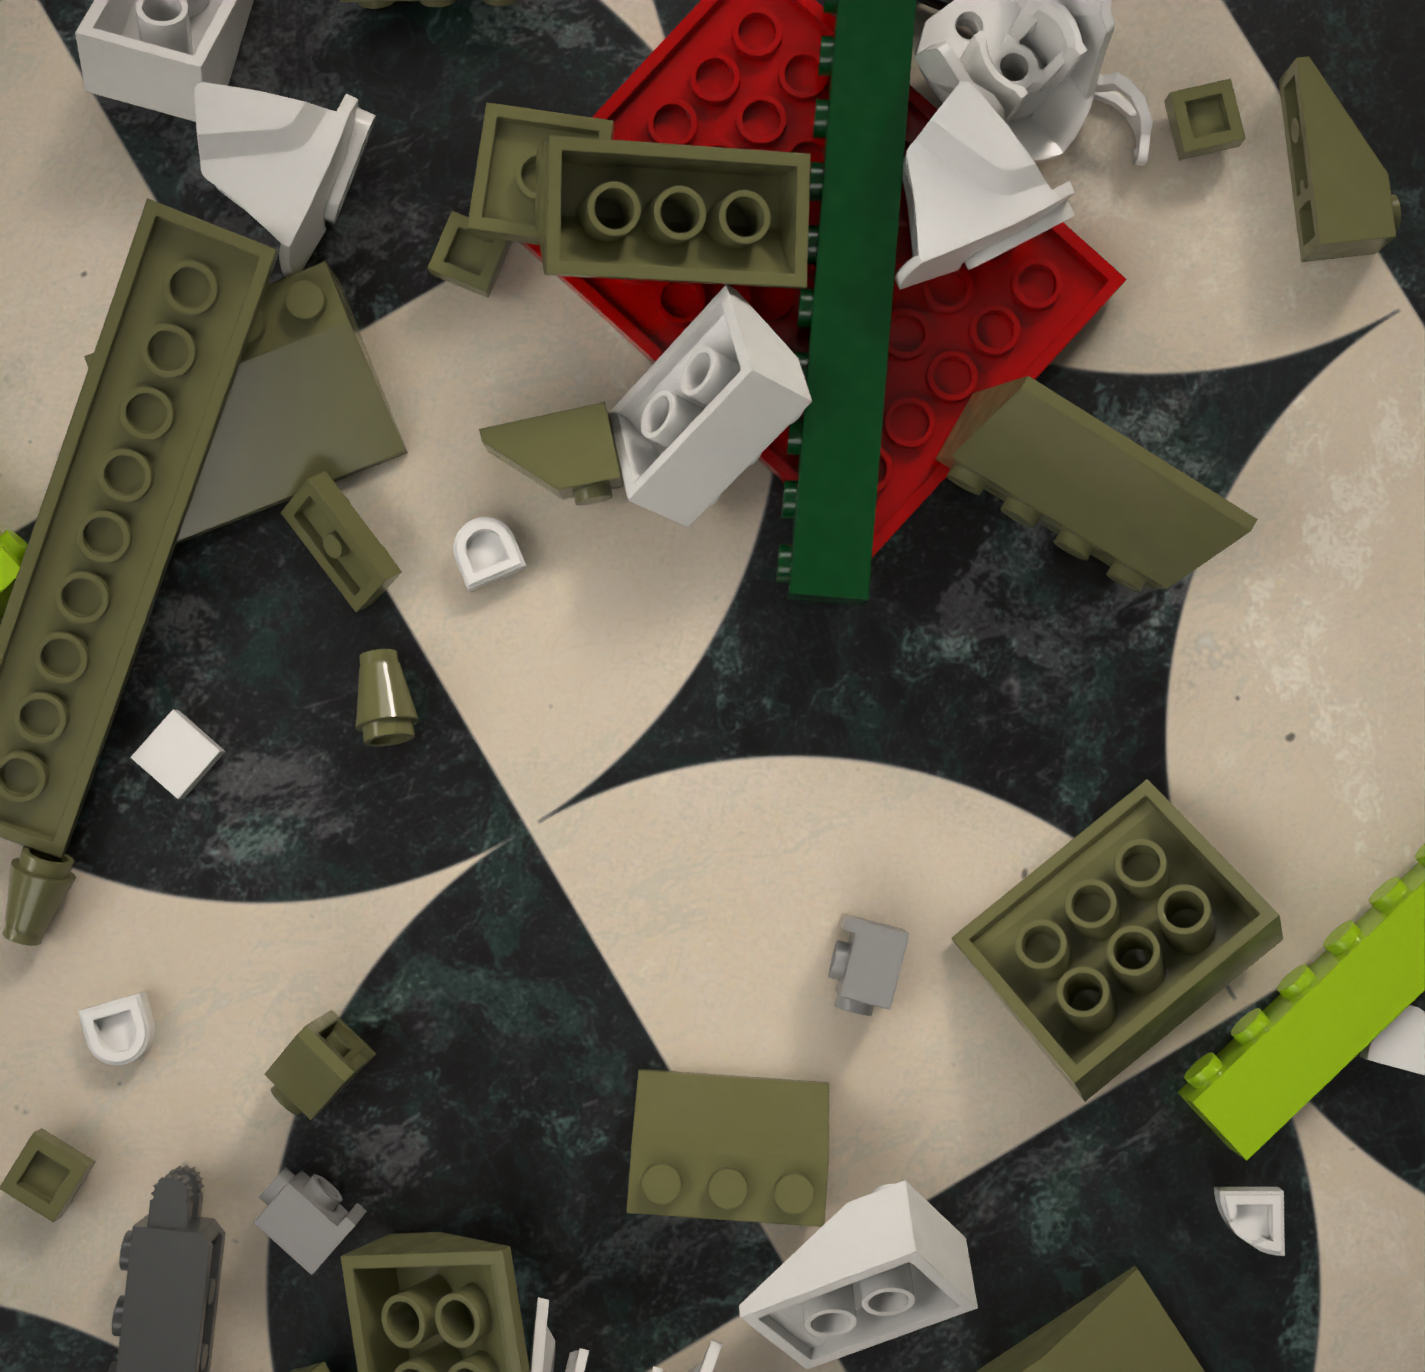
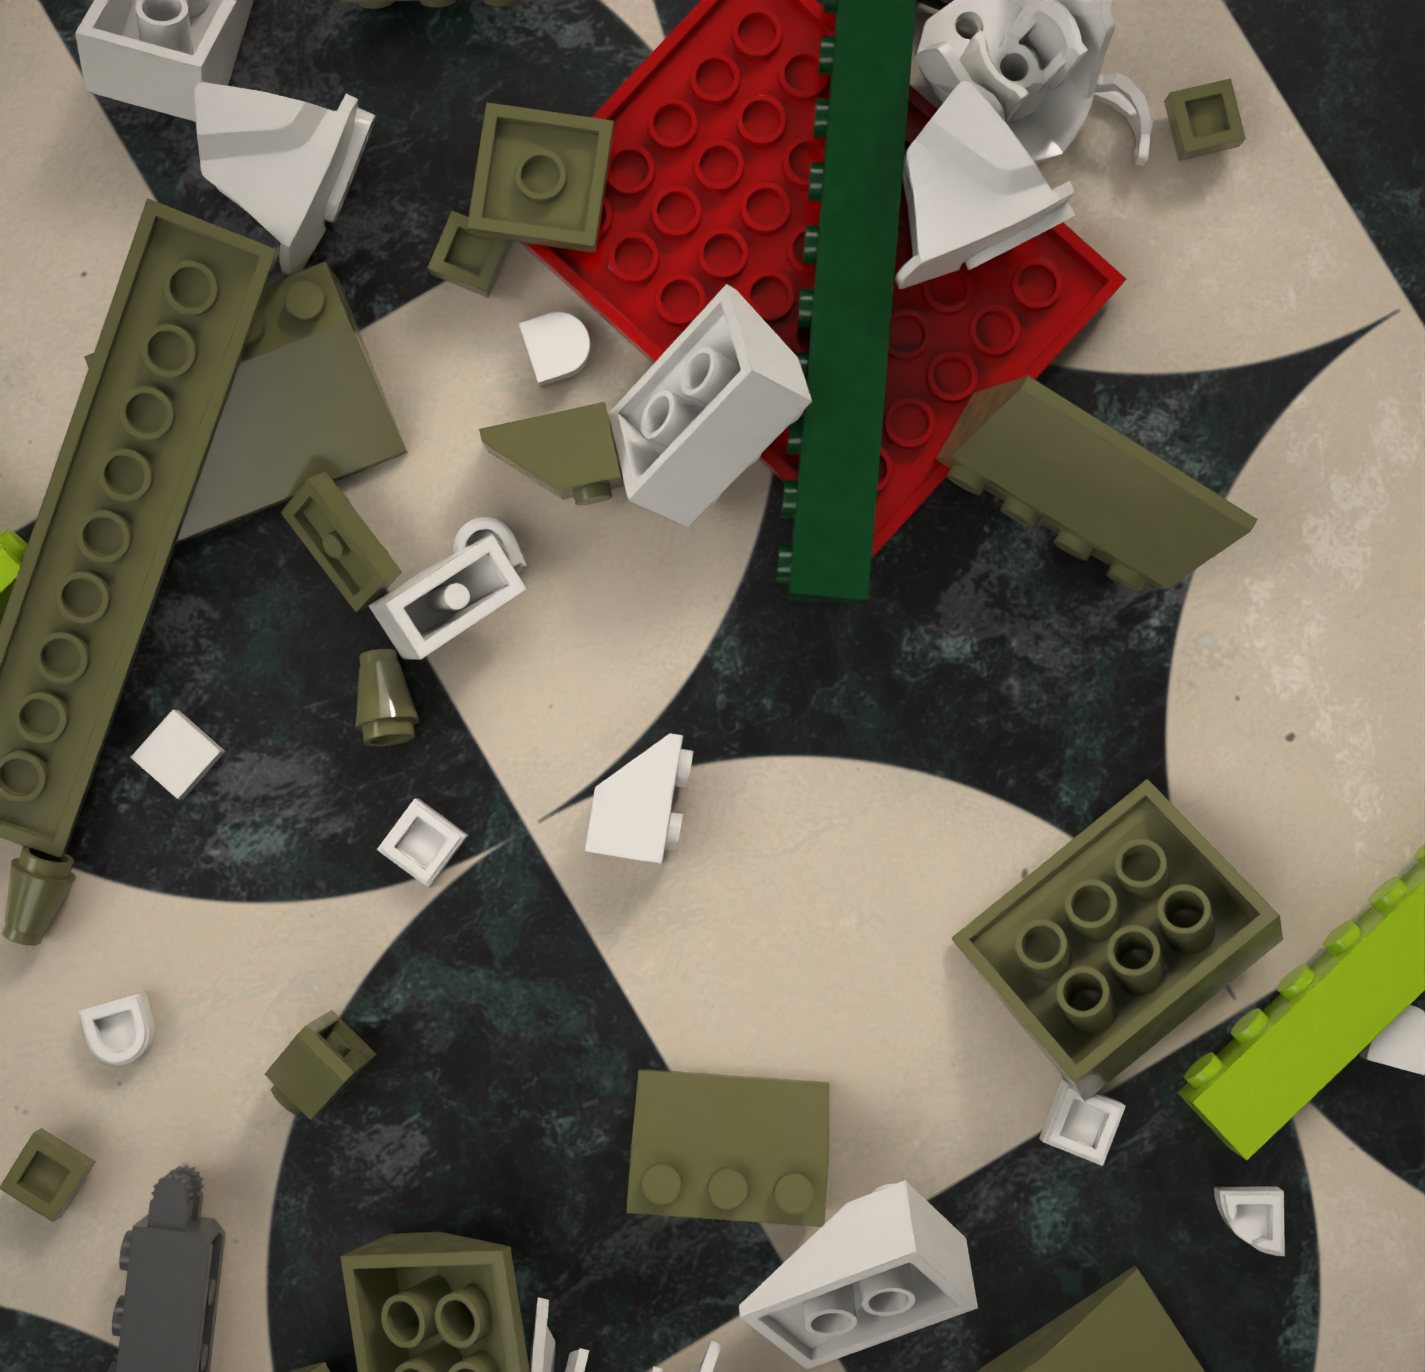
light grey brick [253,1167,367,1275] -> none
olive slope [535,135,811,289] -> none
light grey brick [828,913,909,1016] -> none
olive slope [1278,56,1401,262] -> none
none -> white slope [369,534,526,659]
none -> white tile [377,798,469,887]
none -> white tile [519,312,591,387]
none -> white slope [585,733,694,864]
none -> white tile [1039,1079,1125,1166]

